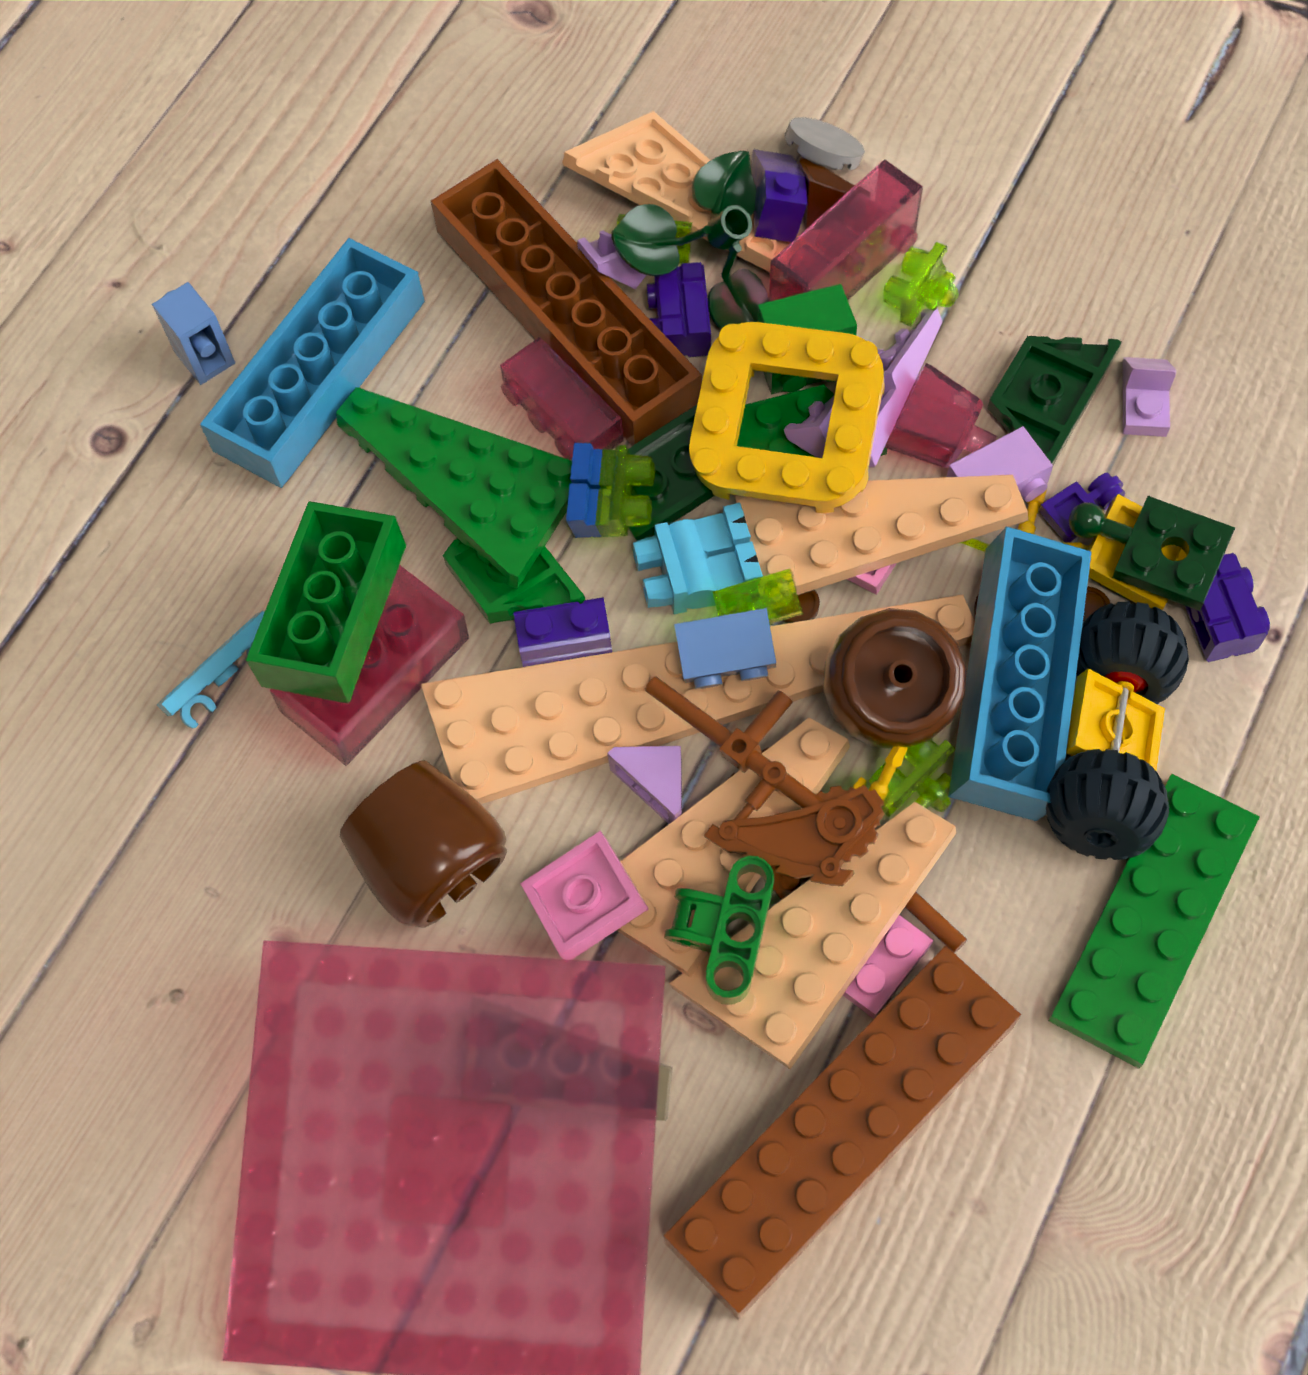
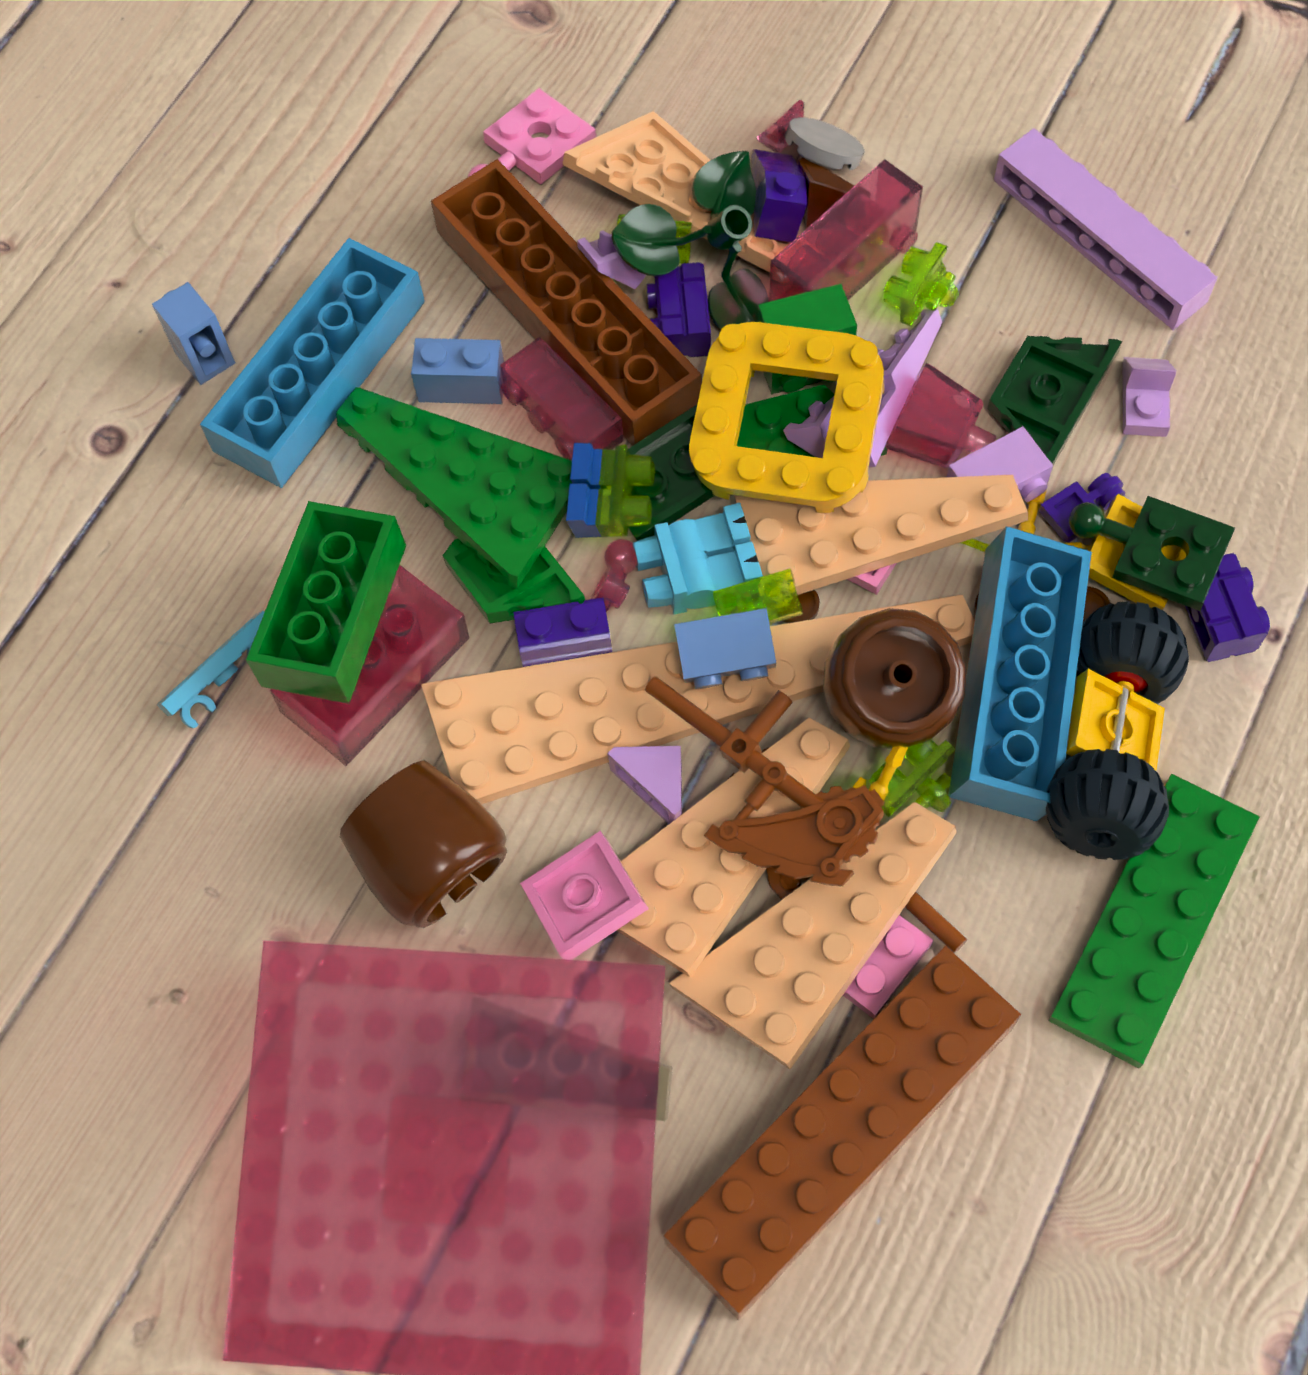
green piece [664,856,774,1005] -> none
none -> medium blue brick [411,338,506,404]
none -> bright pink plate [468,88,596,184]
none -> clear pink plate [591,539,637,612]
none -> clear pink slope [757,99,804,153]
none -> lavender brick [994,128,1218,330]

